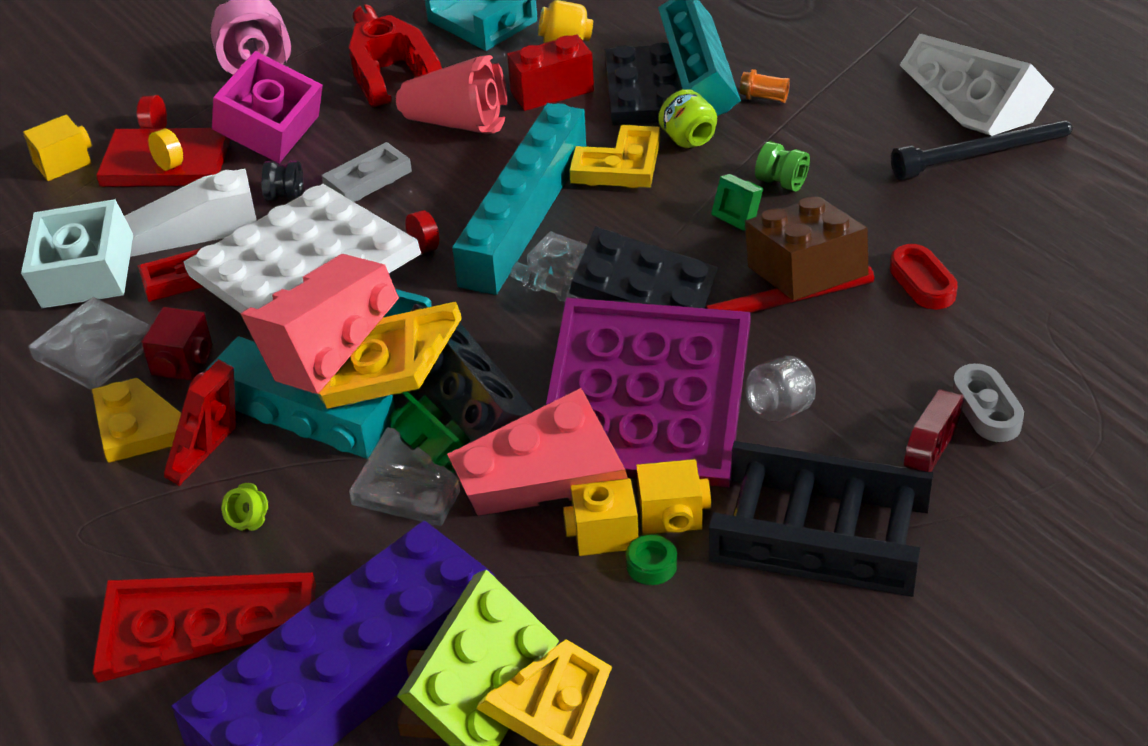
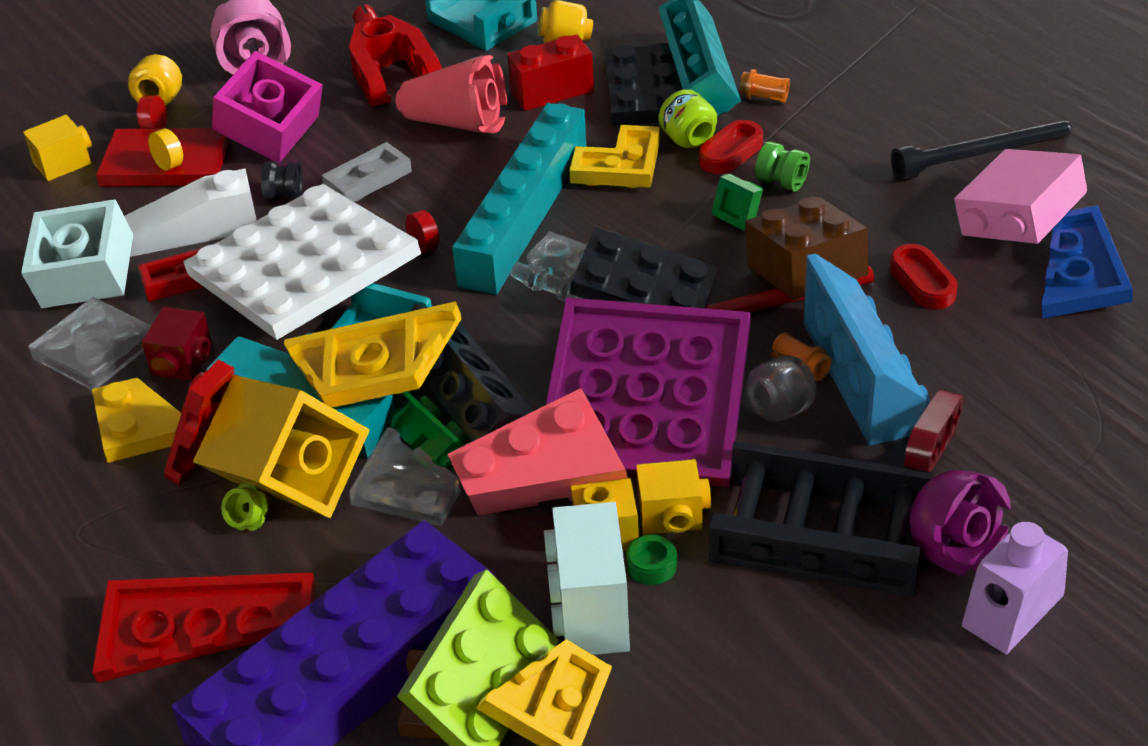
coral wedge [240,254,399,394] -> none
white wedge [900,33,1054,136] -> none
light grey plate [952,364,1024,442] -> none
none -> yellow head [128,54,182,106]
none -> yellow slope [193,375,370,518]
none -> light aqua brick [544,502,630,655]
none -> red tile [699,120,763,174]
none -> orange pin [771,332,832,381]
none -> dark azure slope [803,254,930,446]
none -> magenta cylinder [910,470,1011,576]
none -> bright pink brick [954,149,1087,244]
none -> lavender torso [962,522,1068,655]
none -> blue wing [1042,205,1133,319]

